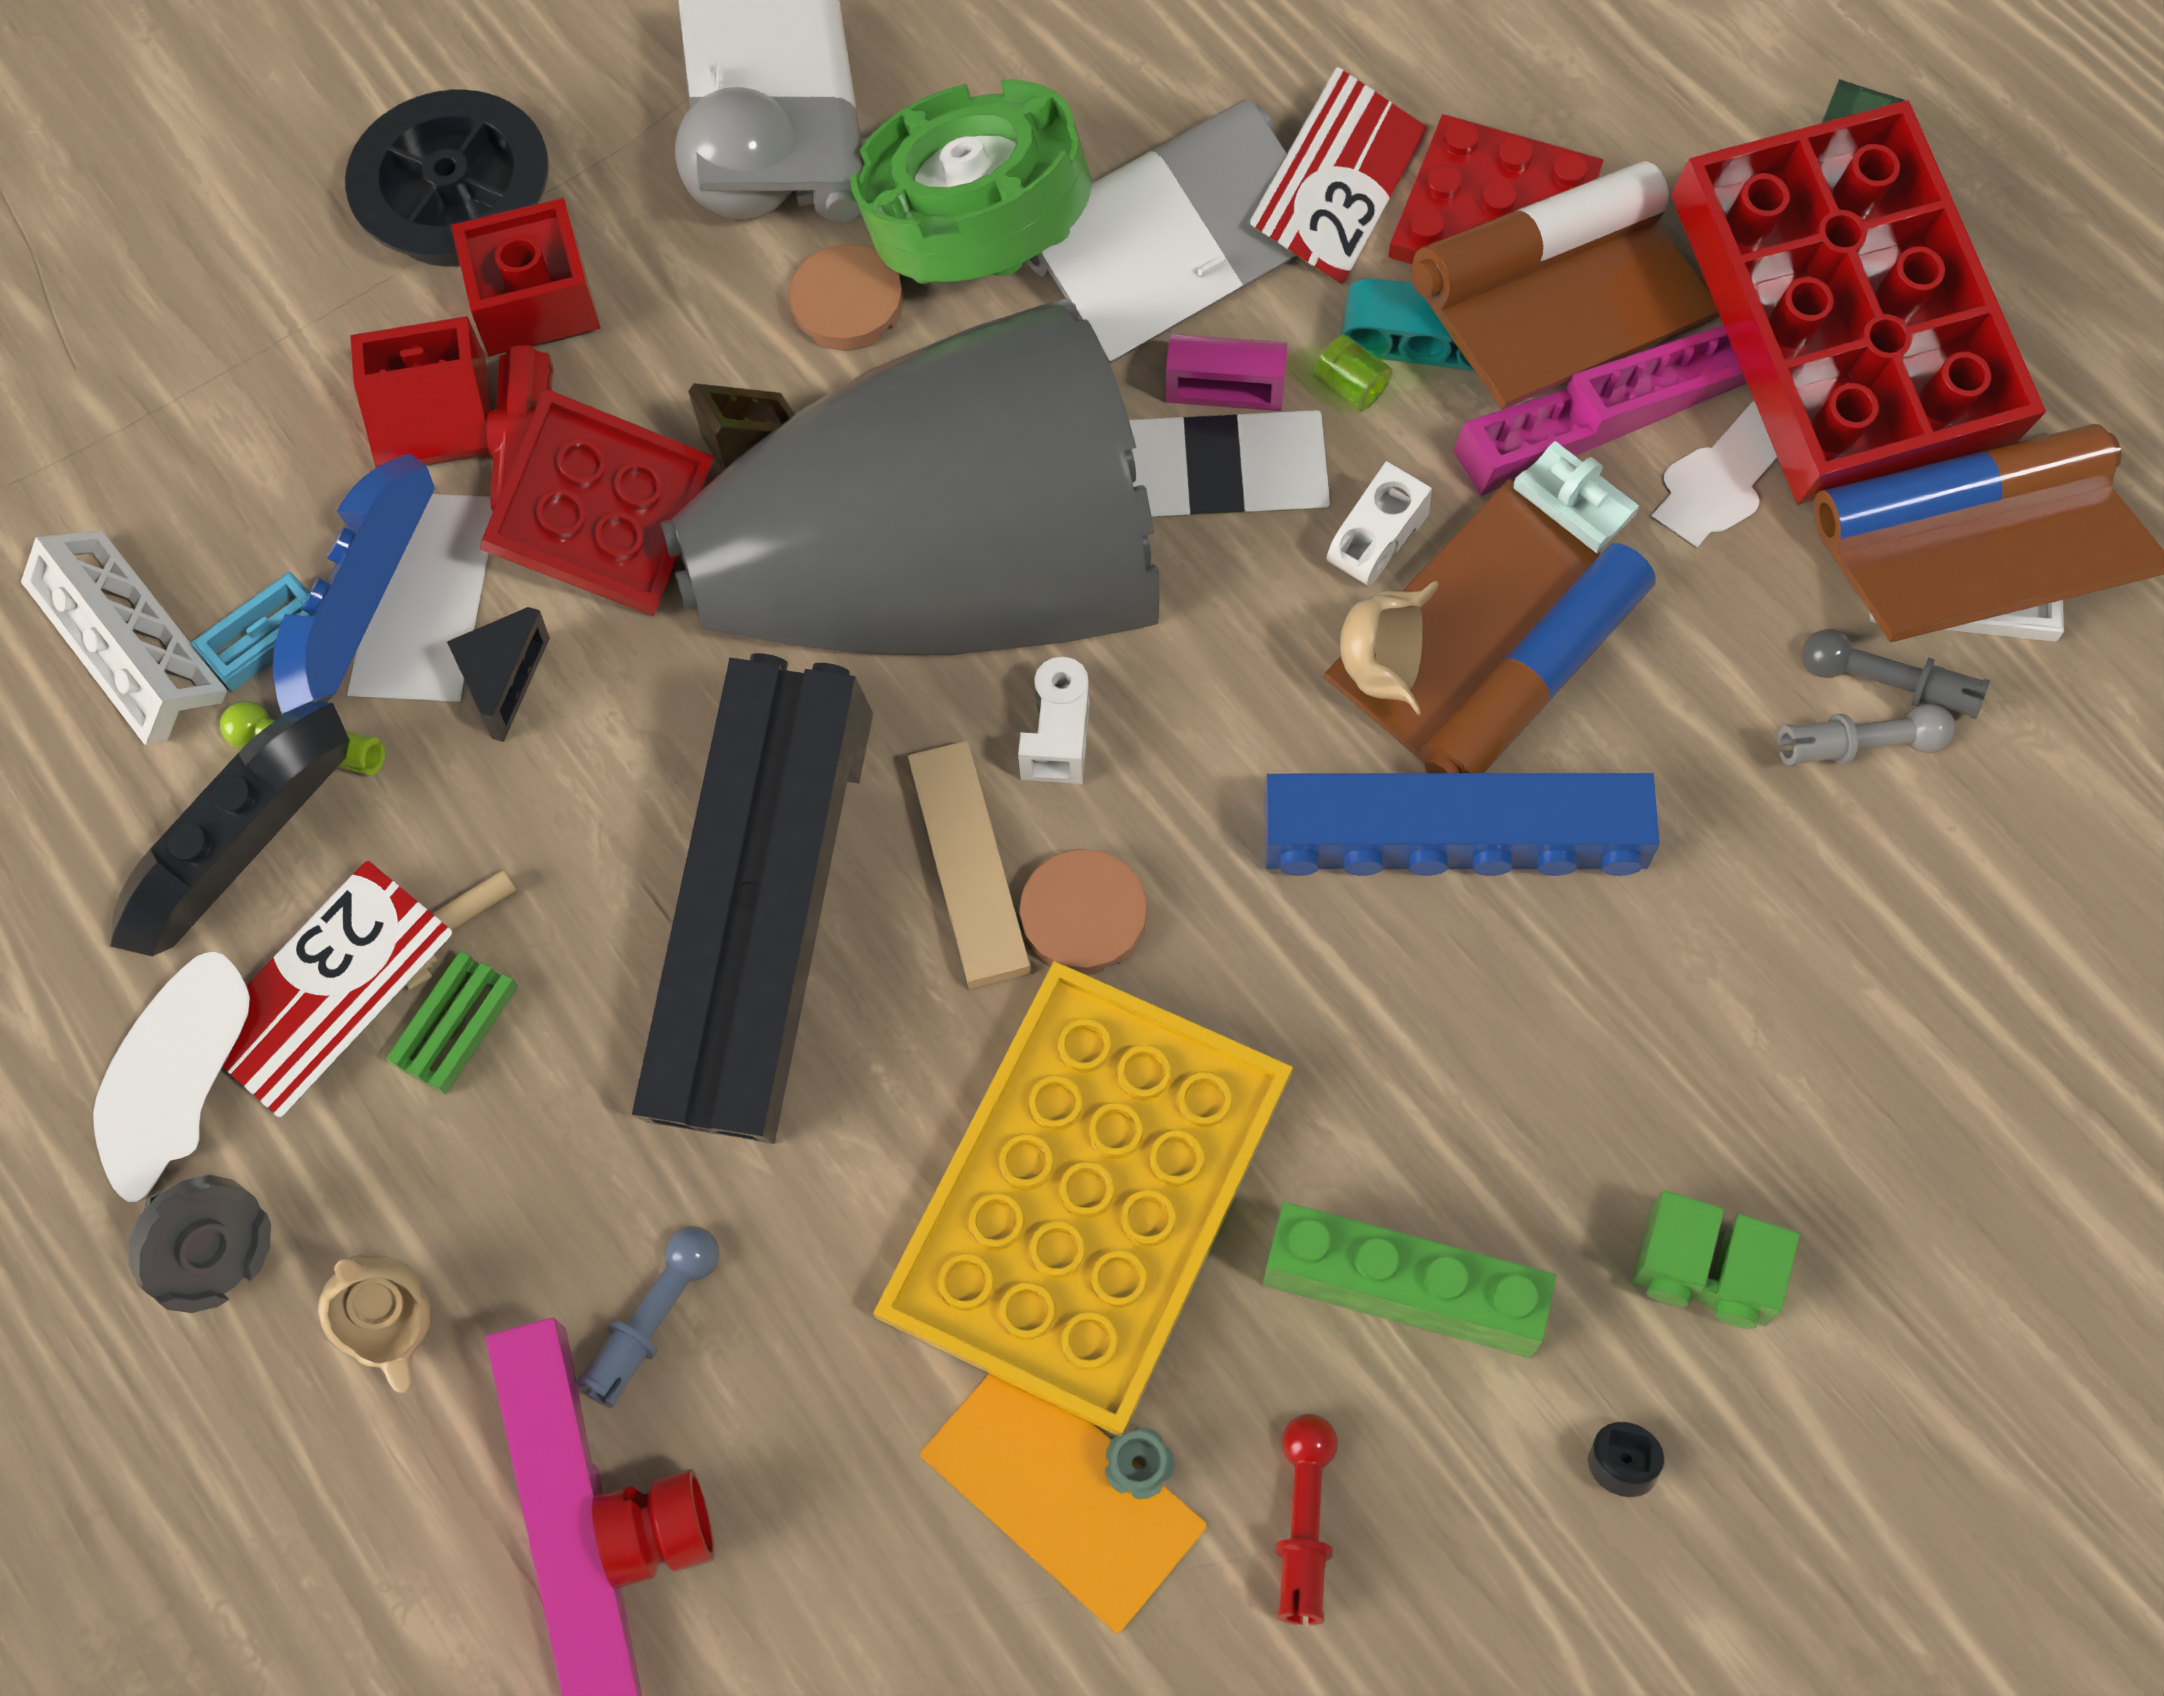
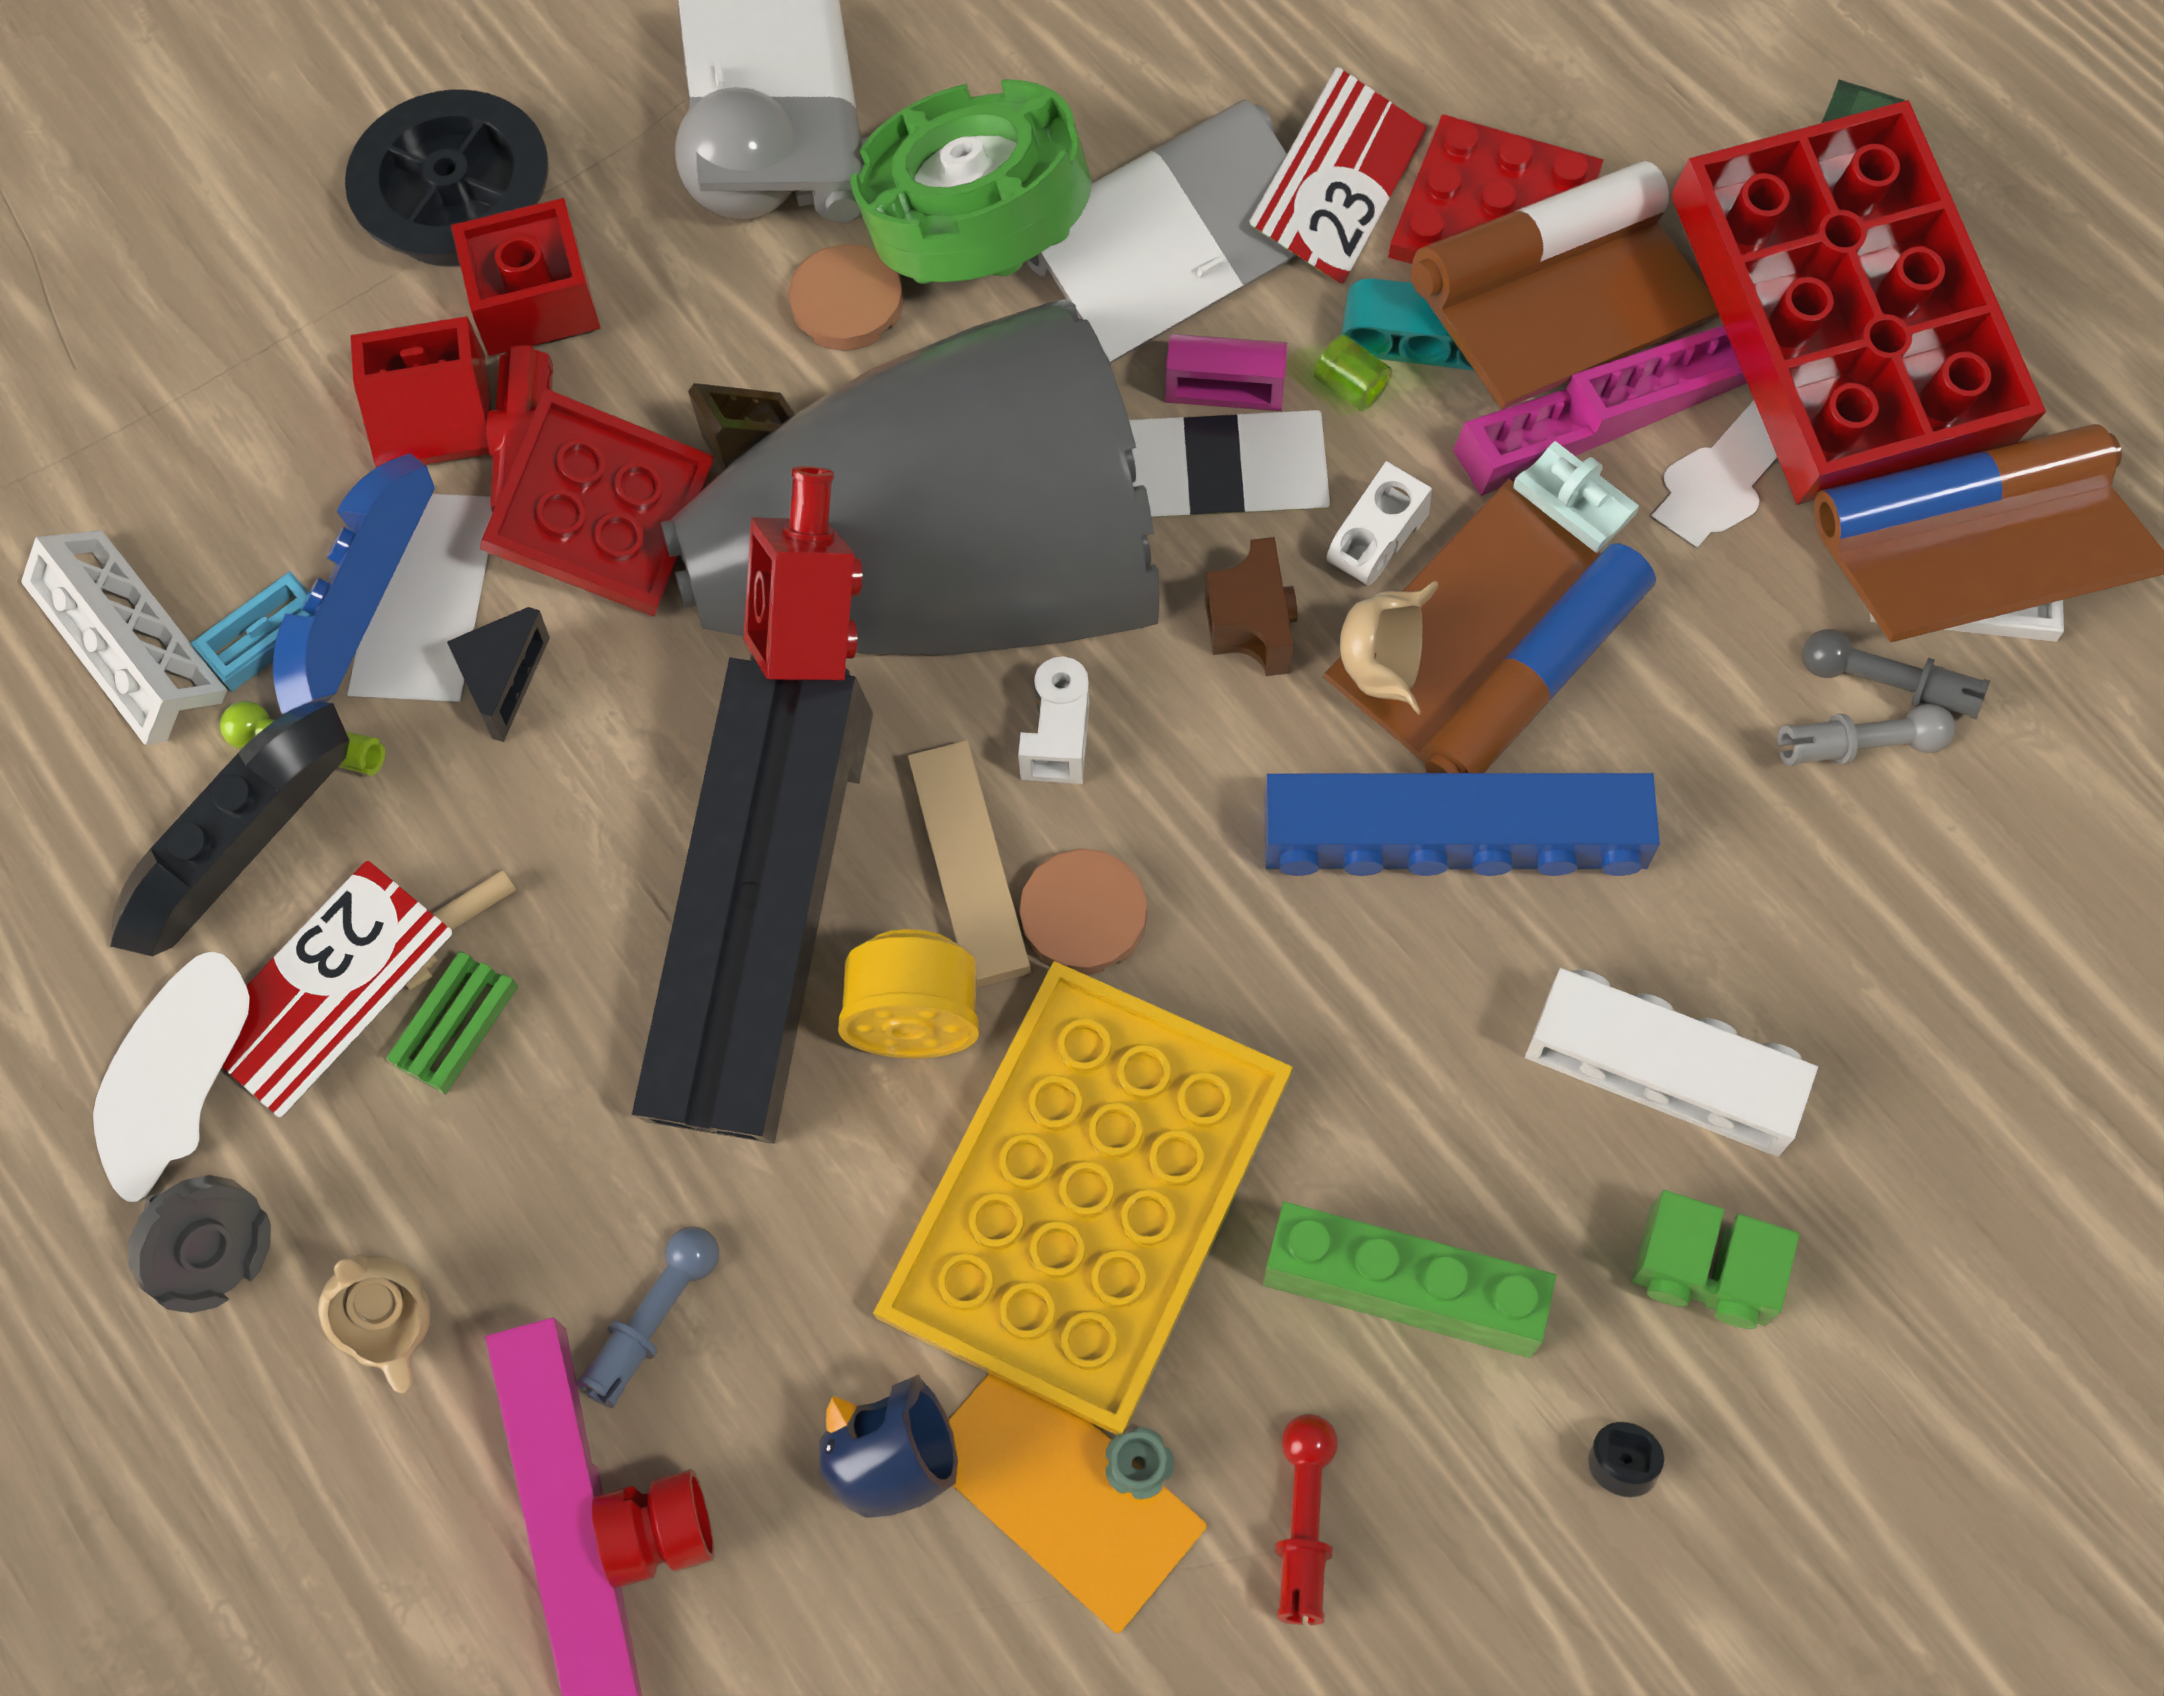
none -> red brick [743,466,862,680]
none -> dark blue piece [819,1374,958,1518]
none -> yellow wheel [838,929,979,1059]
none -> reddish brown brick [1205,537,1298,676]
none -> white brick [1525,968,1818,1157]

